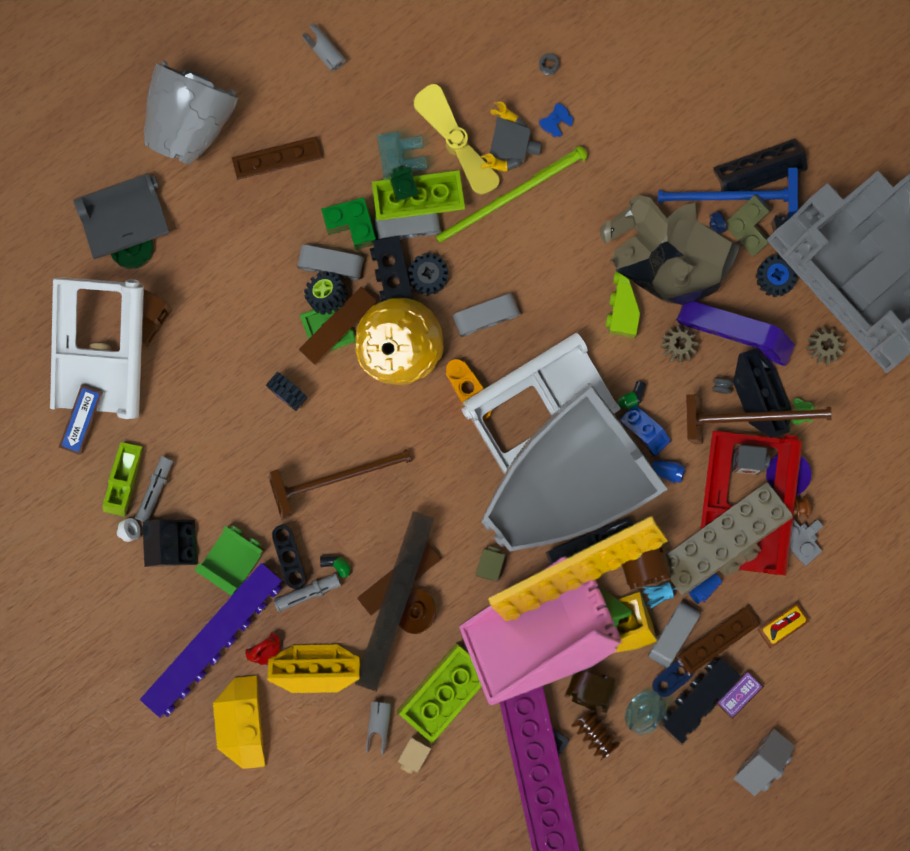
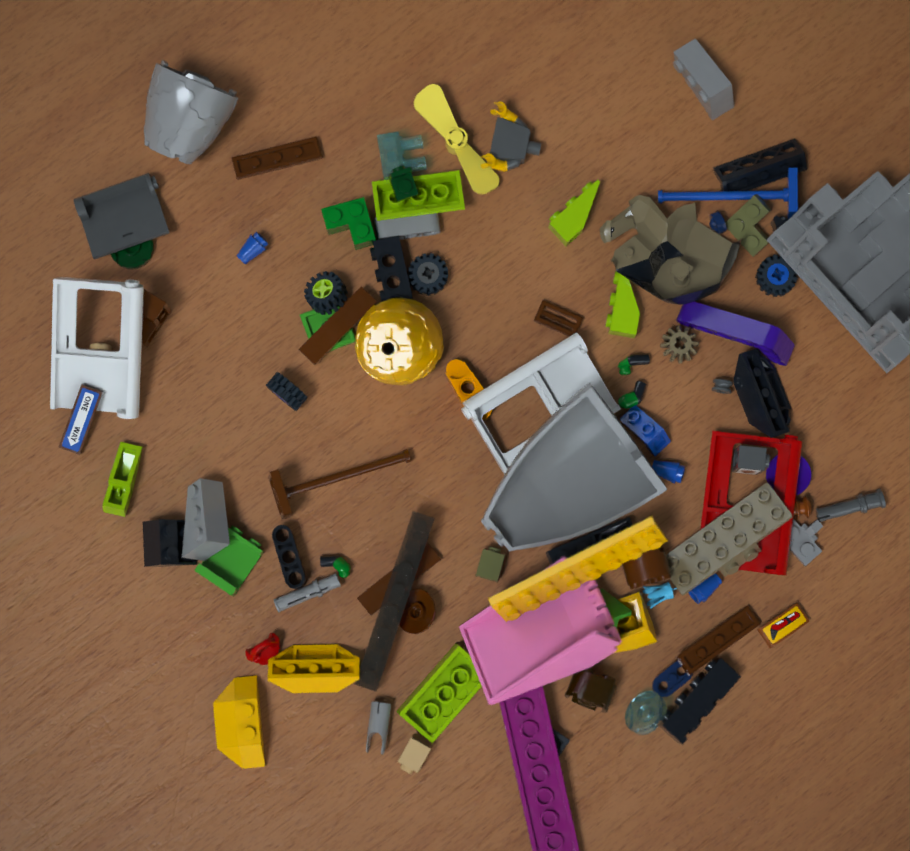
white tile [116,518,140,542] -> none
light grey pin [135,456,174,522] -> none
dark purple brick [139,563,283,718] -> none
light grey beam [297,245,364,280] -> none
light grey piece [302,24,346,72] -> none
lime bar [435,146,588,244] -> none
light grey beam [453,293,520,337] -> none
dark grey bush [539,54,559,75] -> none
blue piece [539,103,573,137] -> none
reddish brown piece [571,710,620,761] -> none
light grey beam [648,601,701,668] -> none
reddish brown tile [686,394,832,444] -> none
medium lavender tile [716,671,764,719] -> none
light grey brick [733,729,795,796] -> none
bright green piece [791,398,815,425] -> none
dark tan gear [806,327,845,365] -> none
none -> light grey wedge [182,478,230,561]
none -> blue cone [236,232,269,264]
none -> reddish brown tile [534,300,583,337]
none -> lime slope [548,180,600,247]
none -> arm [618,354,650,376]
none -> light grey wedge [673,38,734,121]
none -> dark grey pin [815,489,886,522]

